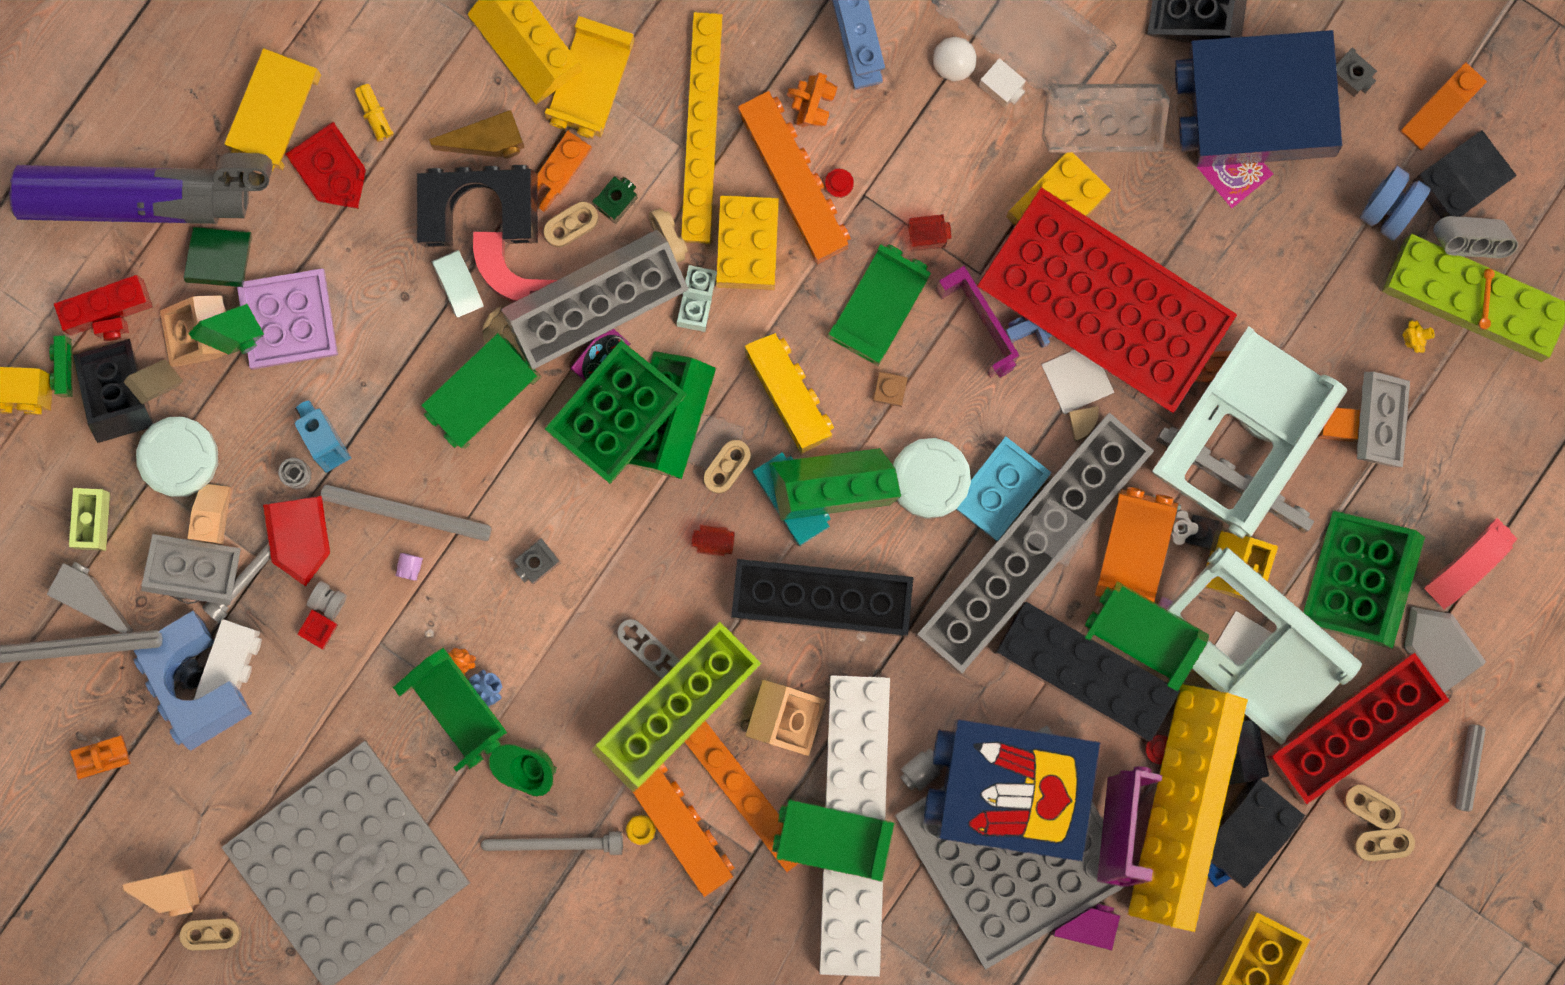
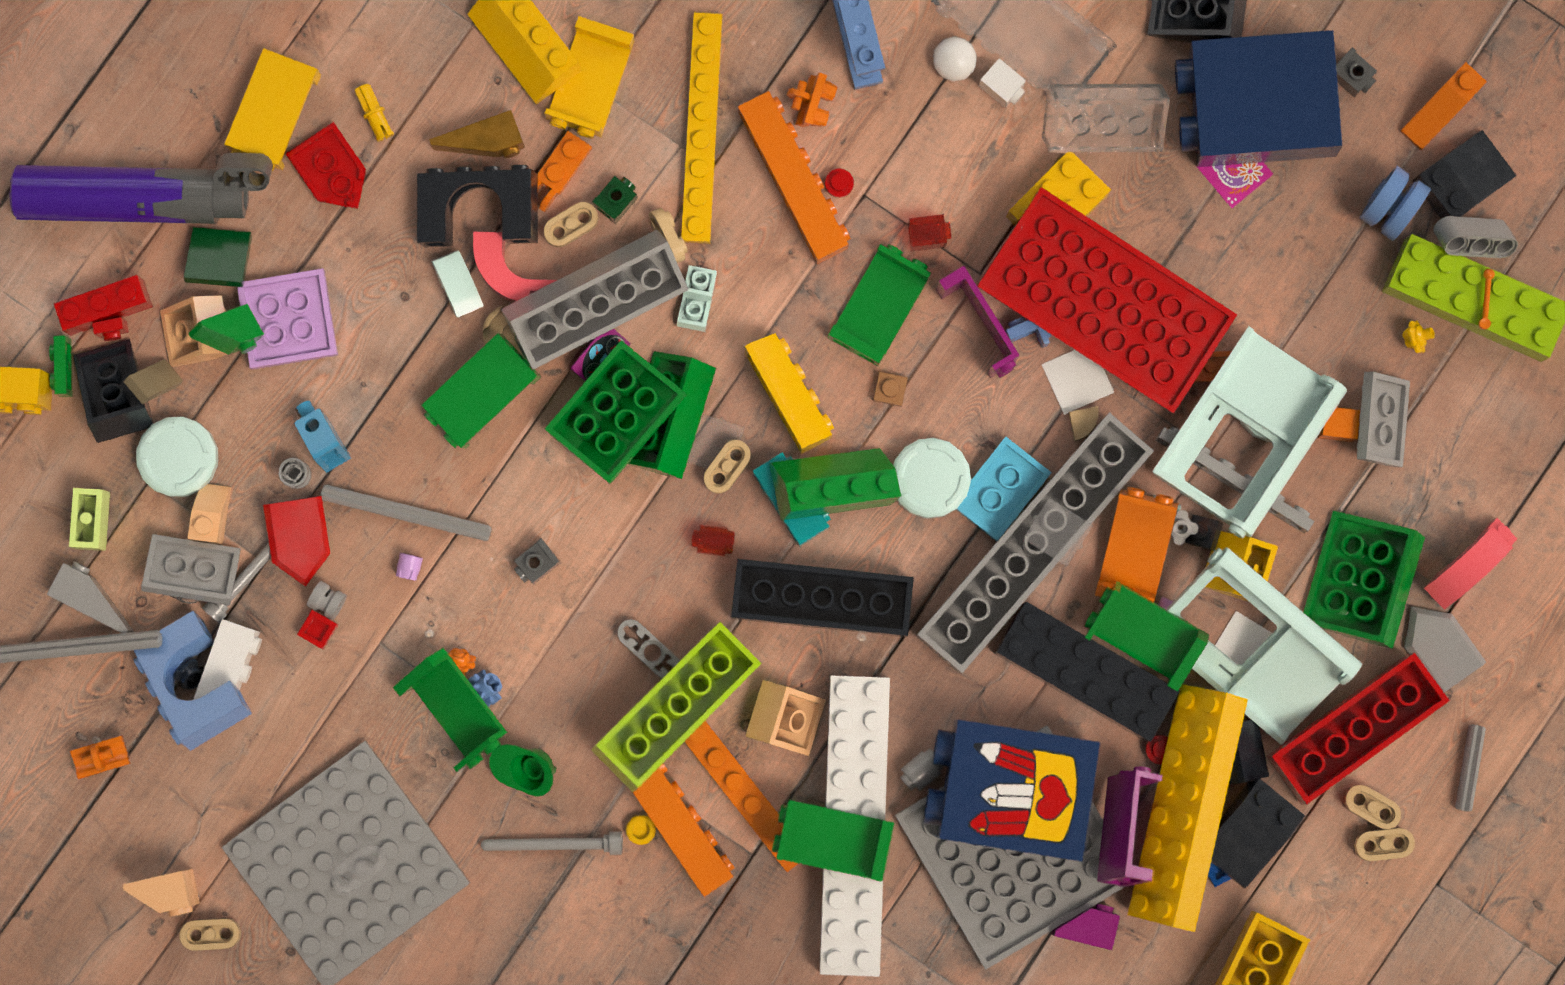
yellow brick [716,196,779,290] -> none

